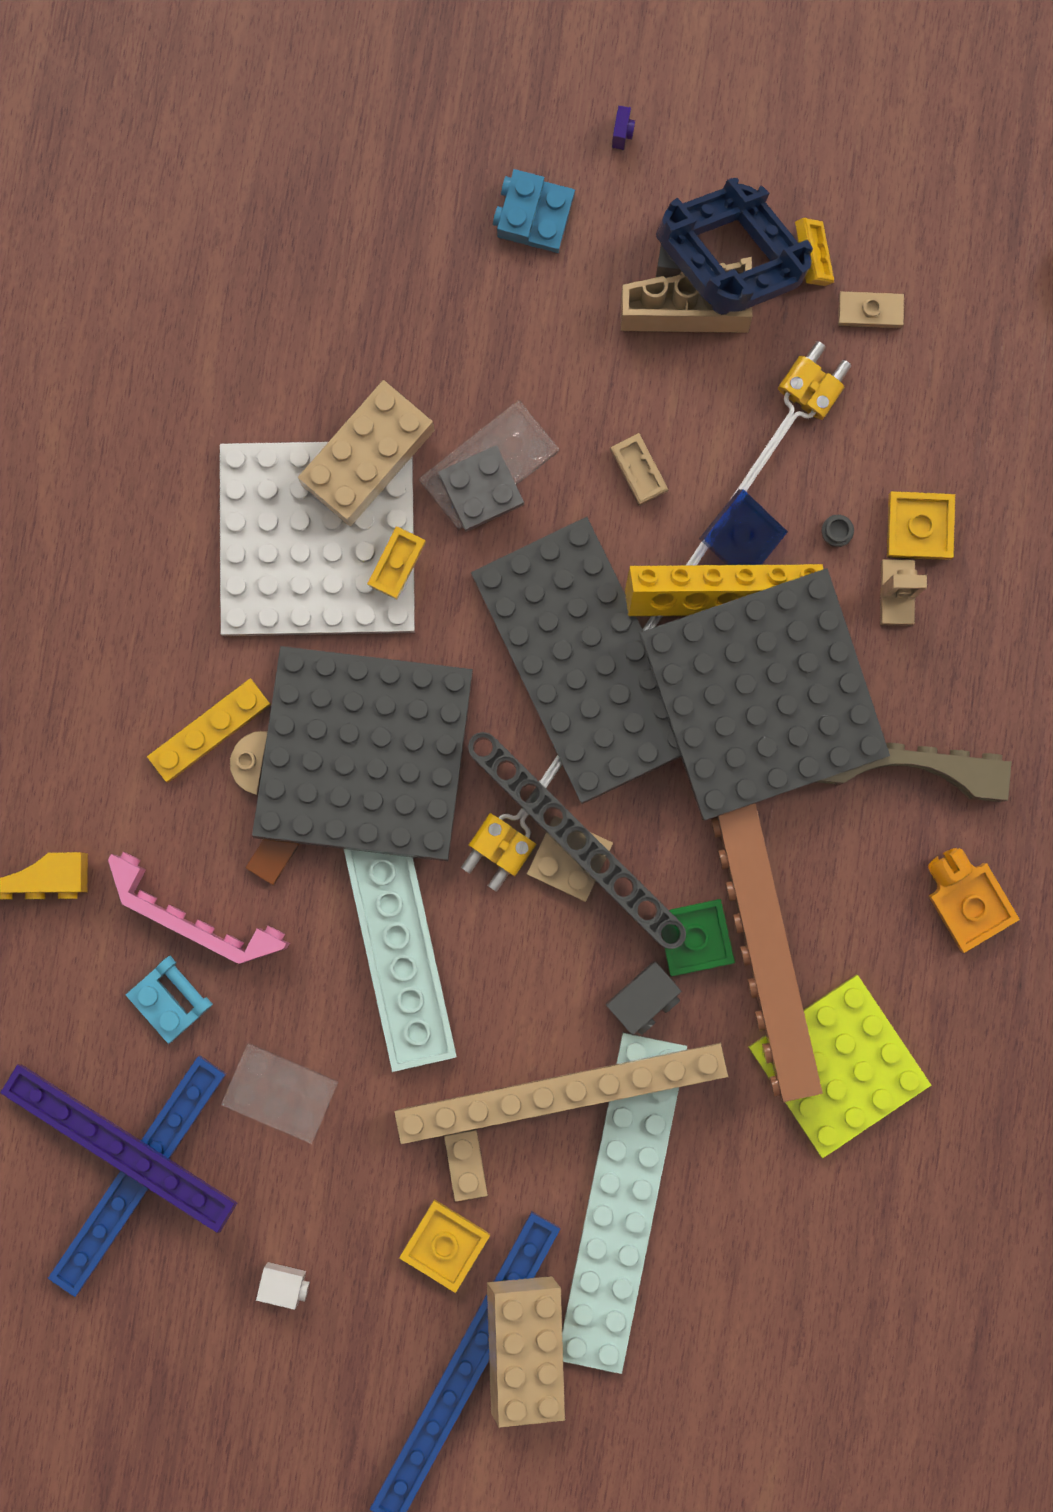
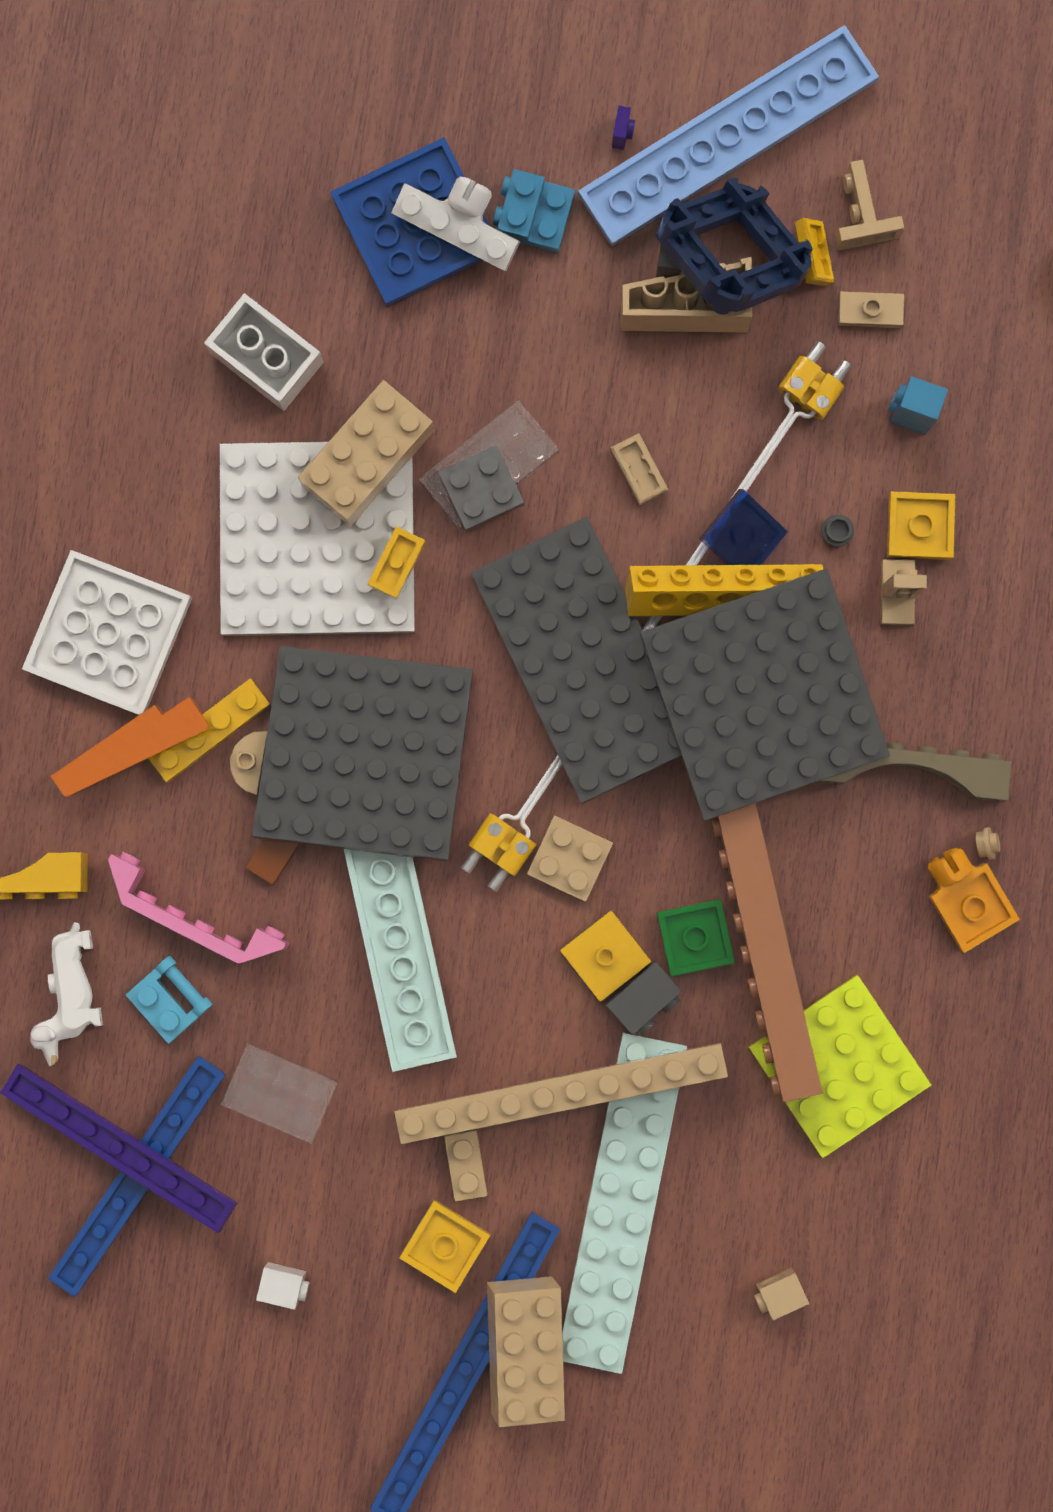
dark grey beam [468,732,686,949] -> none
none -> white plate [22,550,192,715]
none -> white animal [30,922,103,1067]
none -> orange wedge [50,697,209,797]
none -> white brick [204,293,324,411]
none -> blue plate [330,137,489,307]
none -> white plate [391,177,520,271]
none -> yellow plate [560,910,651,1002]
none -> light blue plate [578,25,879,247]
none -> tan brick [754,1268,809,1320]
none -> tan bracket [834,160,904,251]
none -> dark azure brick [888,376,948,435]
none -> tan plate [976,827,1000,860]

